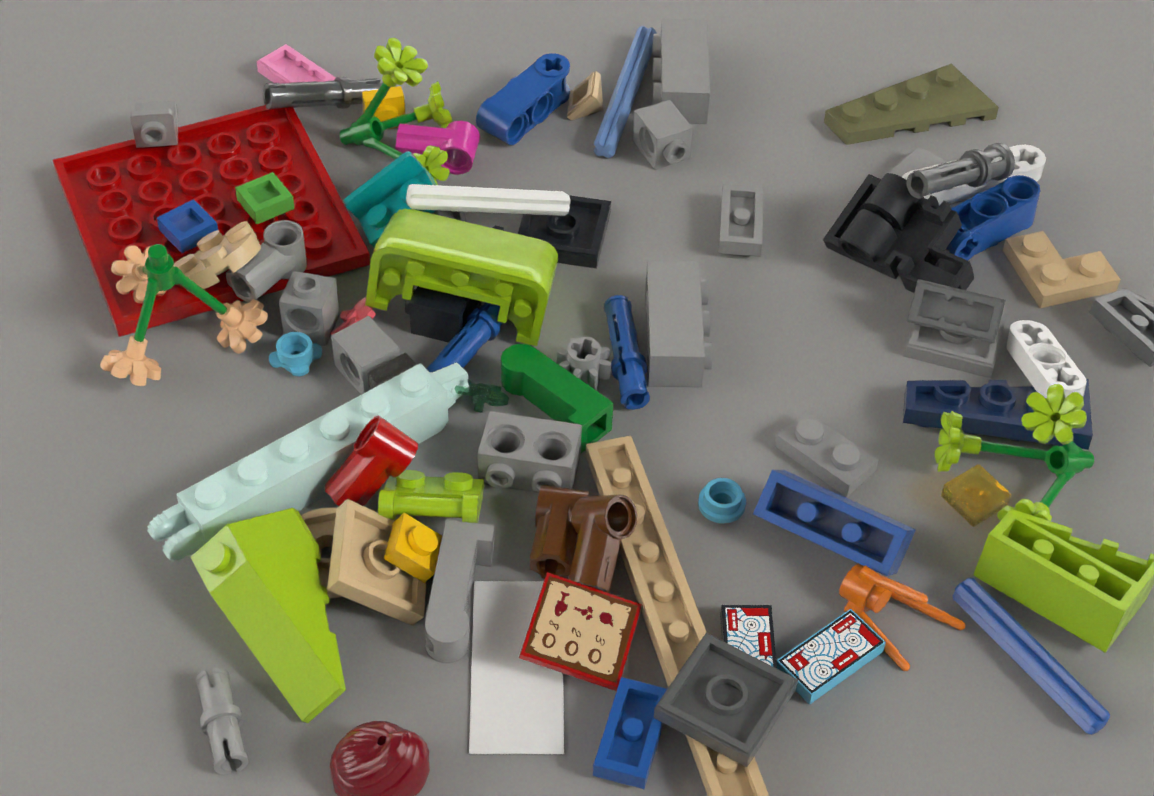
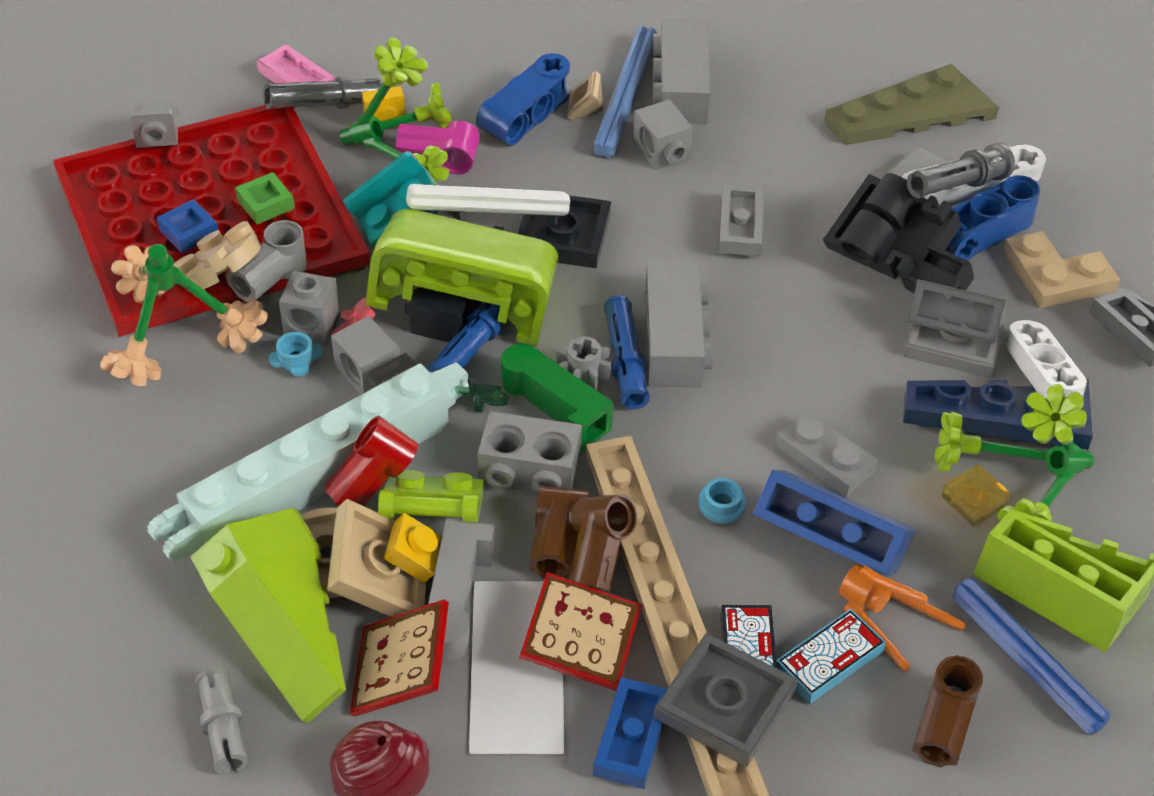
none -> piece [350,599,449,717]
none -> reddish brown piece [912,655,983,768]

